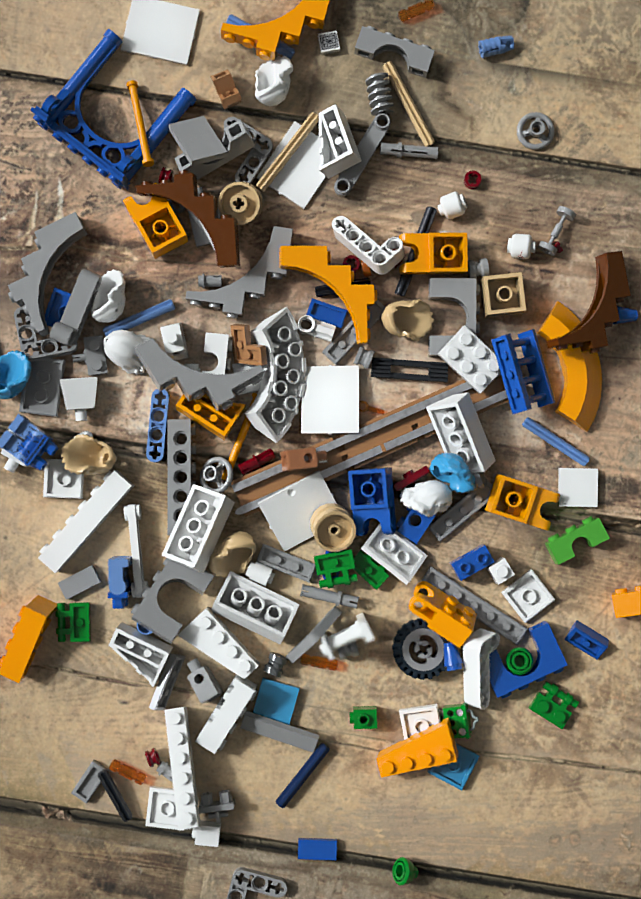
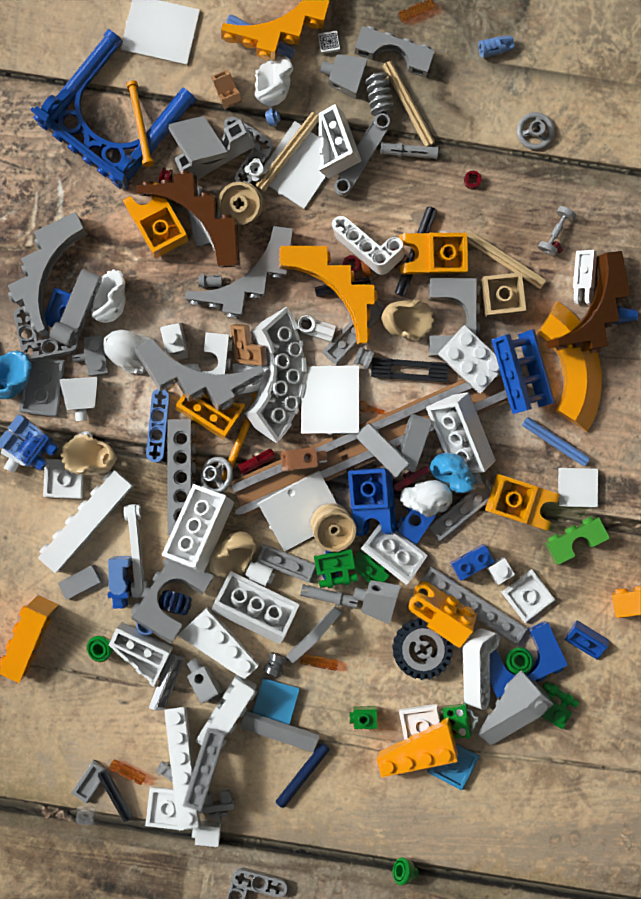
green plate [55,602,91,642] -> none
medium blue axle [103,299,175,336] -> none
dark red bush [145,748,161,768] -> none
blue tile [298,838,337,860] -> none
blue tile [306,298,348,329] -> none
white fence [320,613,374,660] -> none
light grey wheel [338,640,359,660] -> none
white head [438,191,467,220] -> none
blue cone [443,642,463,671] -> none
light grey wheel [468,258,489,278] -> none
white head [507,234,536,259] -> none
none -> clear plate [75,805,96,826]
none -> green brick [87,635,113,662]
none -> dark blue gear [159,590,192,616]
none -> light grey tile [182,728,226,812]
none -> white plate [245,158,268,181]
none -> medium blue plate [265,107,281,127]
none -> light grey torso [320,54,367,99]
none -> light grey torso [353,581,401,624]
none -> light grey tile [356,423,410,477]
none -> light grey beam [398,414,431,472]
none -> tan axle [465,230,546,289]
none -> light grey wedge [478,671,553,745]
none -> white hinge [573,250,597,304]

